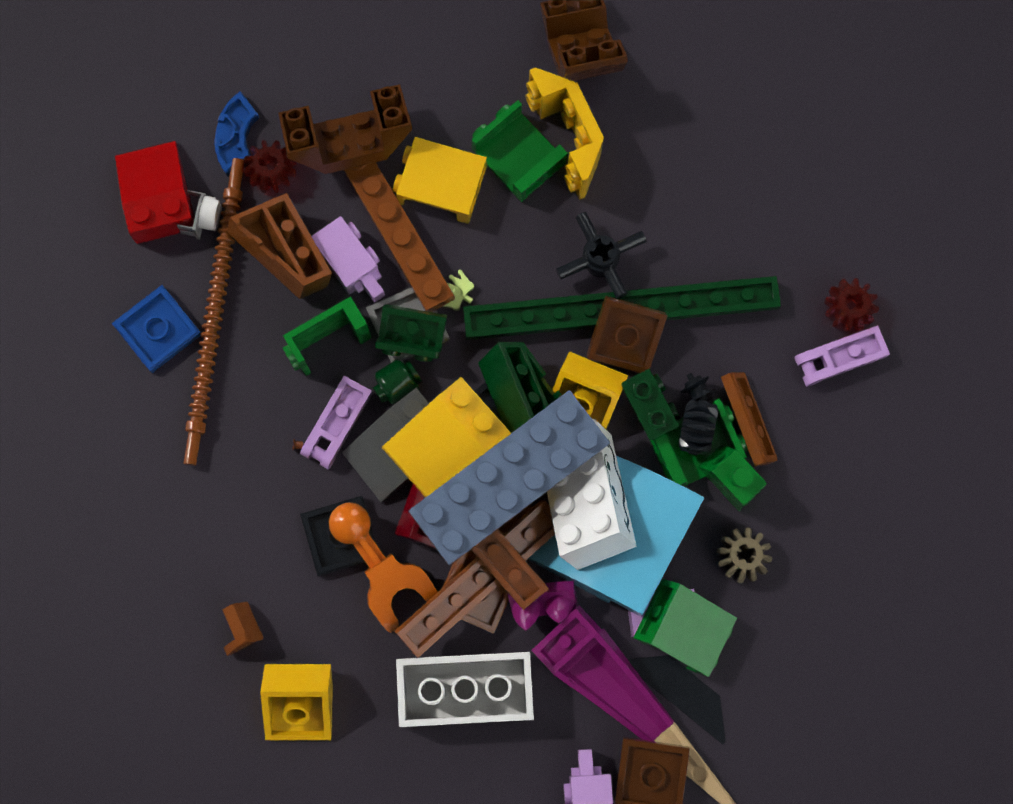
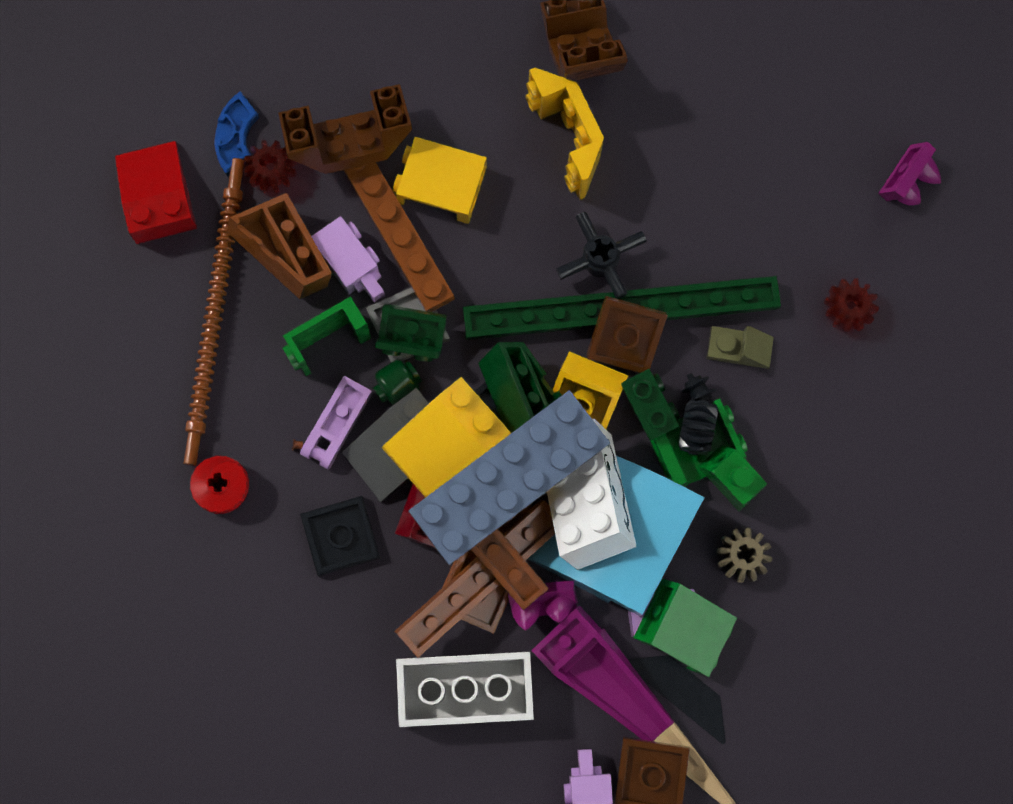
blue tile [112,285,201,373] -> none
white piece [177,190,222,240] -> none
dark orange tile [222,601,264,656] -> none
yellow slope [260,664,333,740] -> none
orange piece [329,502,438,633] -> none
yellowish green piece [443,270,474,311] -> none
green panel [471,100,568,202] -> none
dark orange tile [721,372,778,467] -> none
lavender plate [794,325,890,387] -> none
none -> red piece [190,456,249,514]
none -> olive slope [706,326,774,369]
none -> magenta tile [878,142,941,205]

